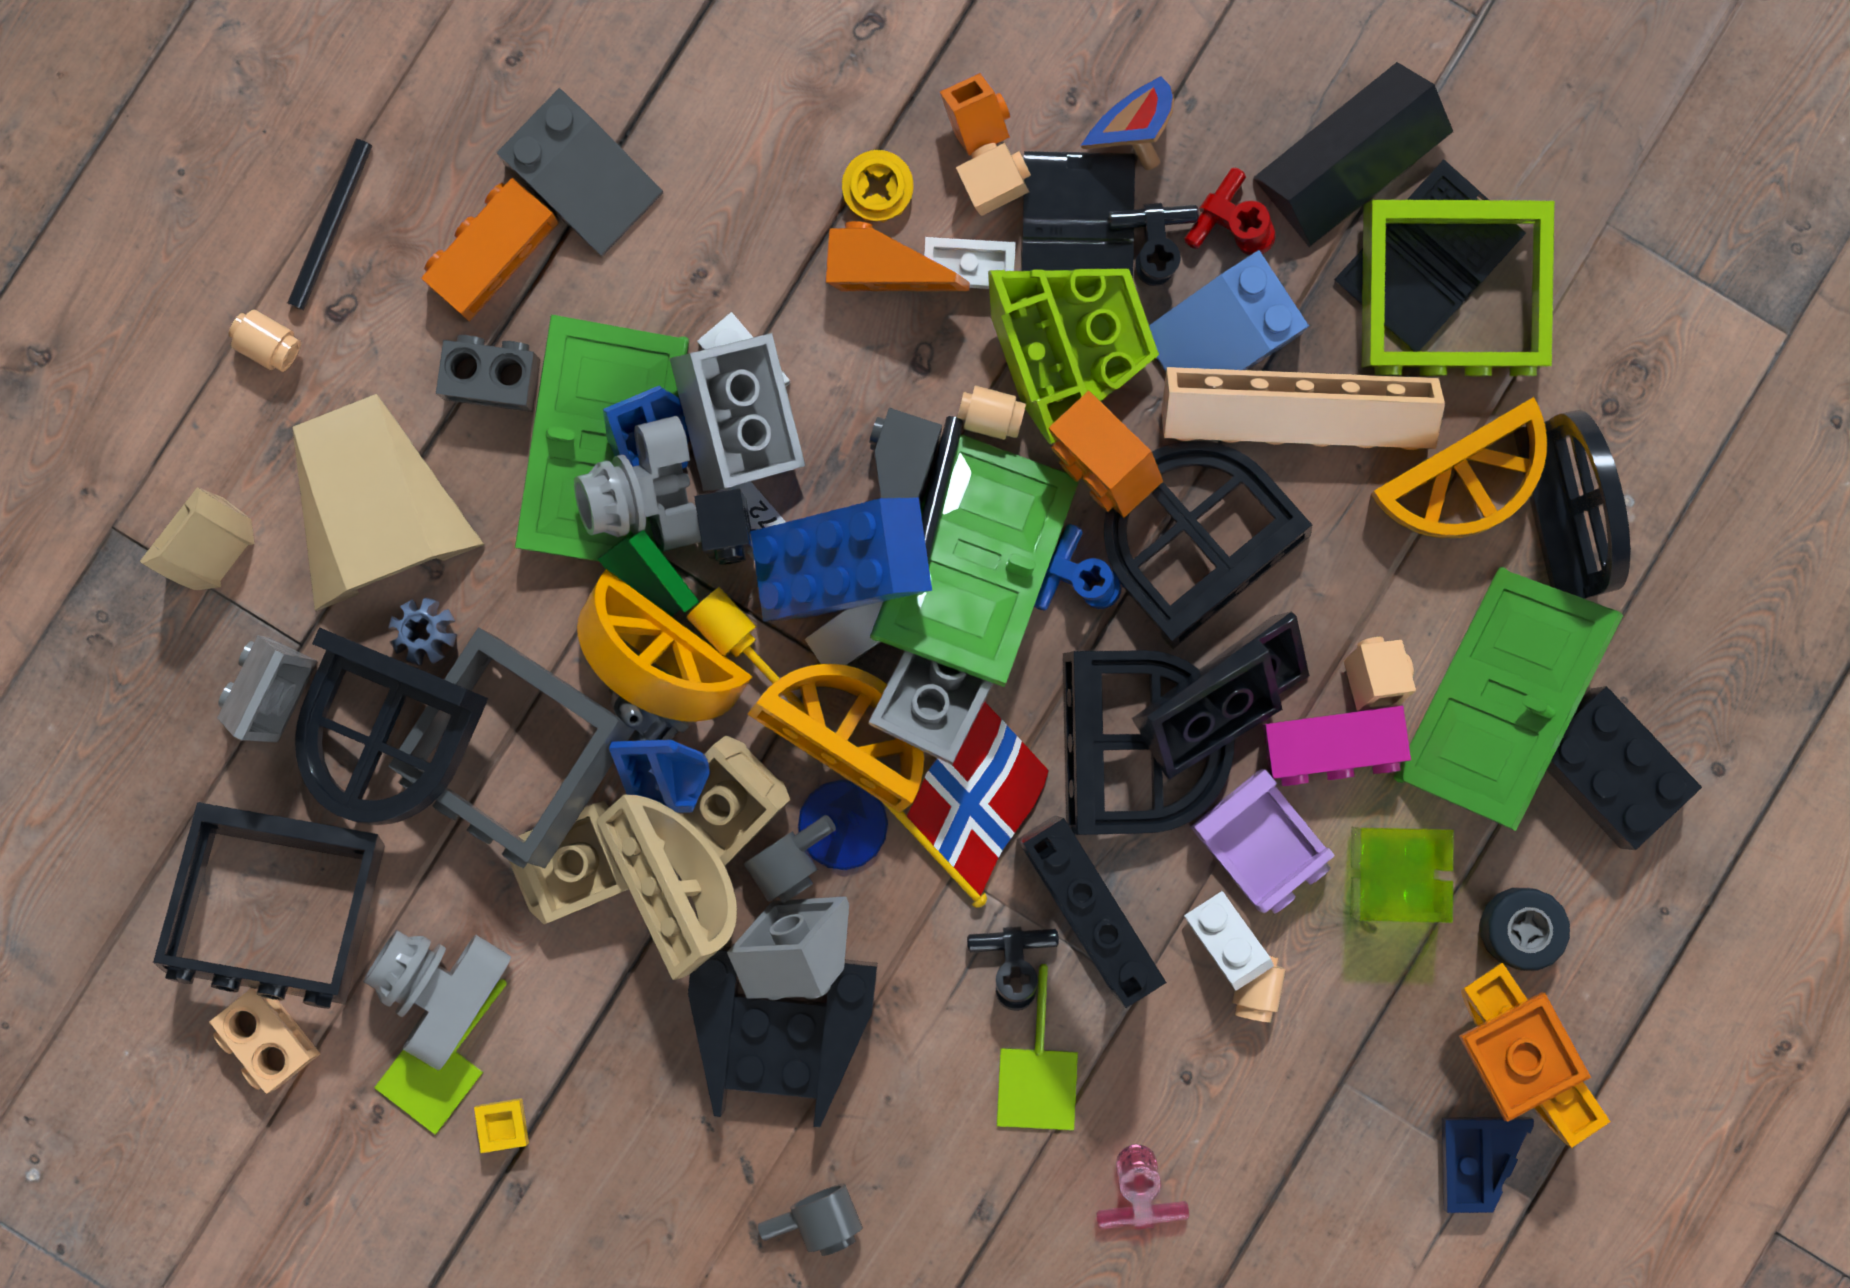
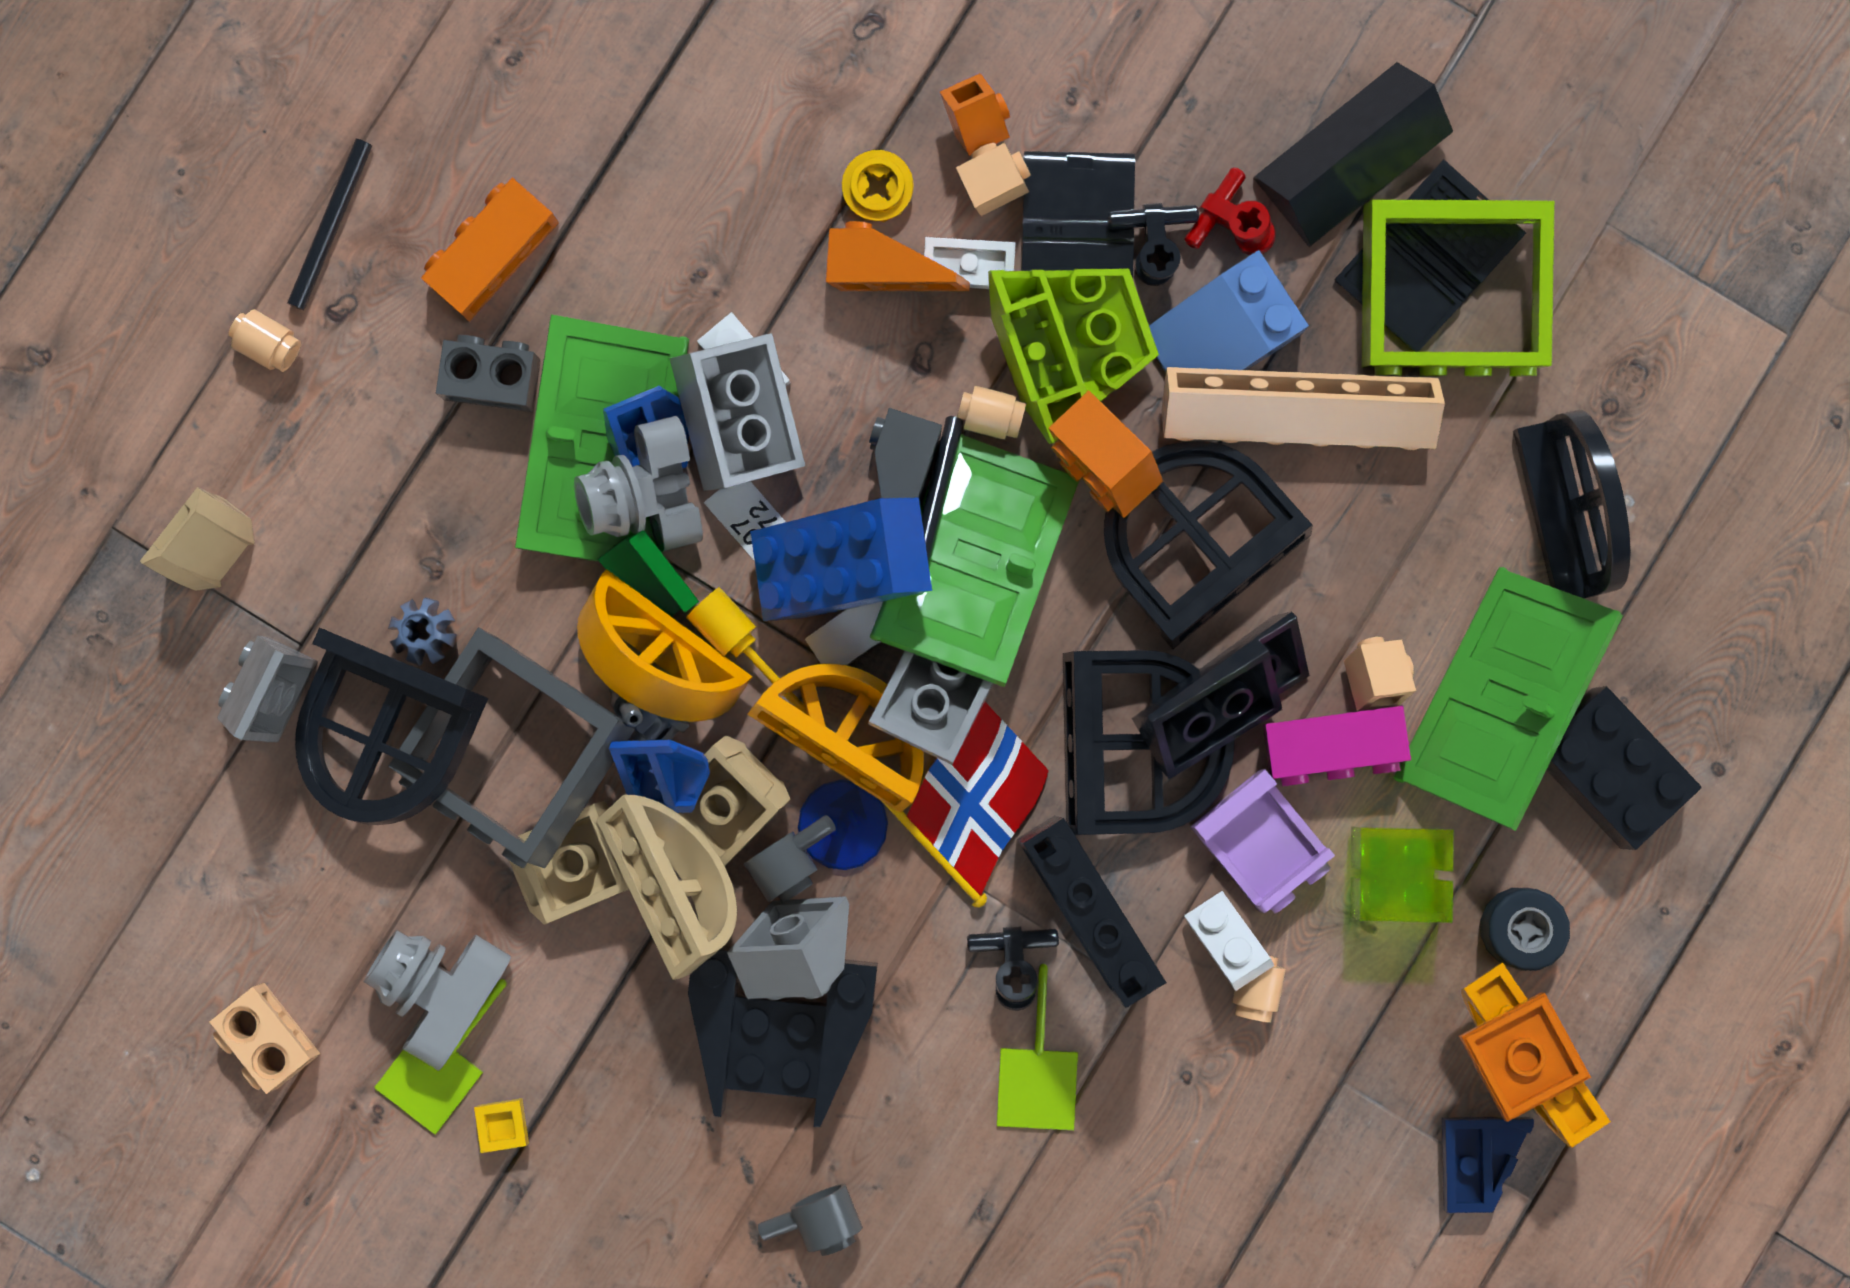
black window [153,802,385,1009] -> none
tan wedge [292,394,485,611] -> none
dark grey slope [497,88,664,257] -> none
black brick [694,489,753,565] -> none
blue piece [1034,524,1122,611] -> none
shield [1080,76,1175,170] -> none
clear pink piece [1096,1144,1189,1230] -> none
light orange window [1371,397,1547,539] -> none

